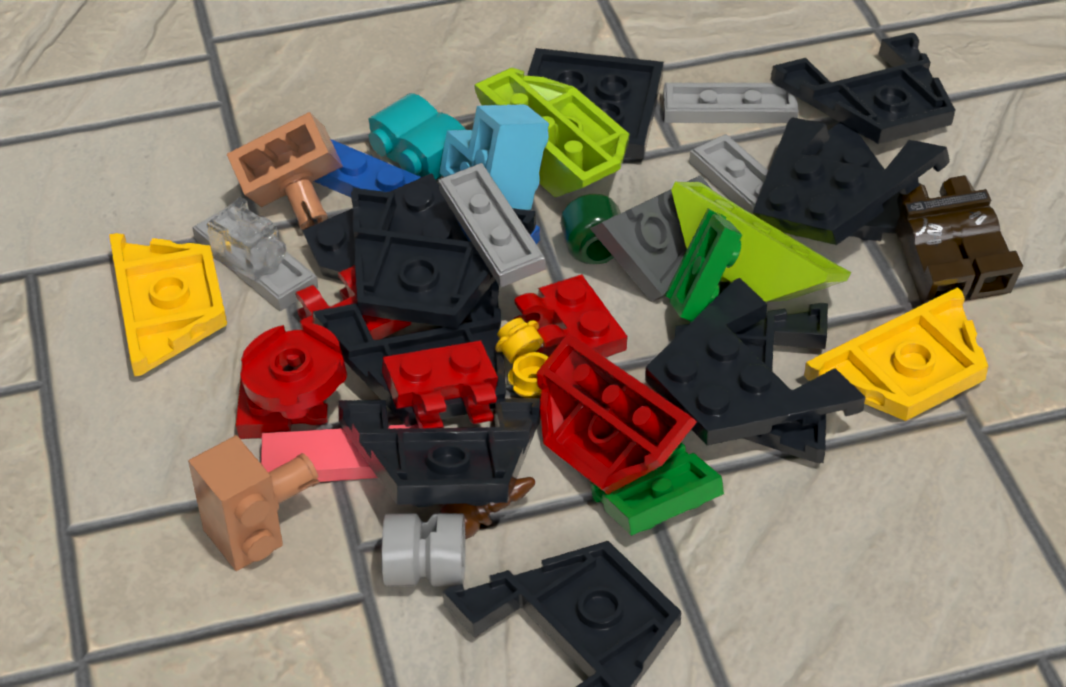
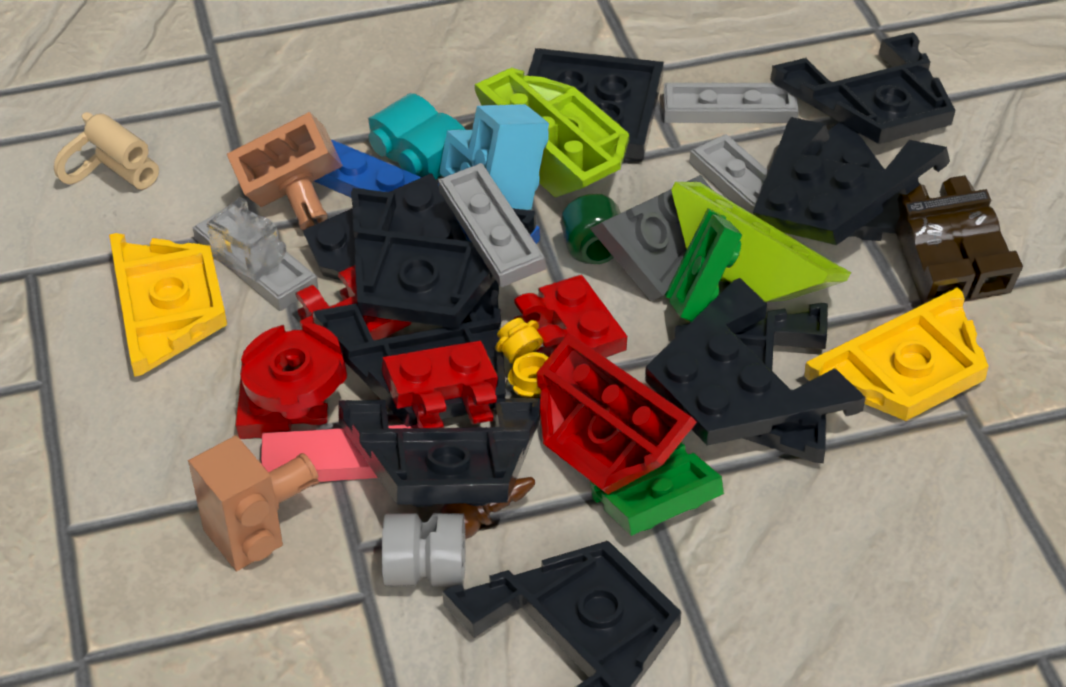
none -> tan piece [54,112,159,190]

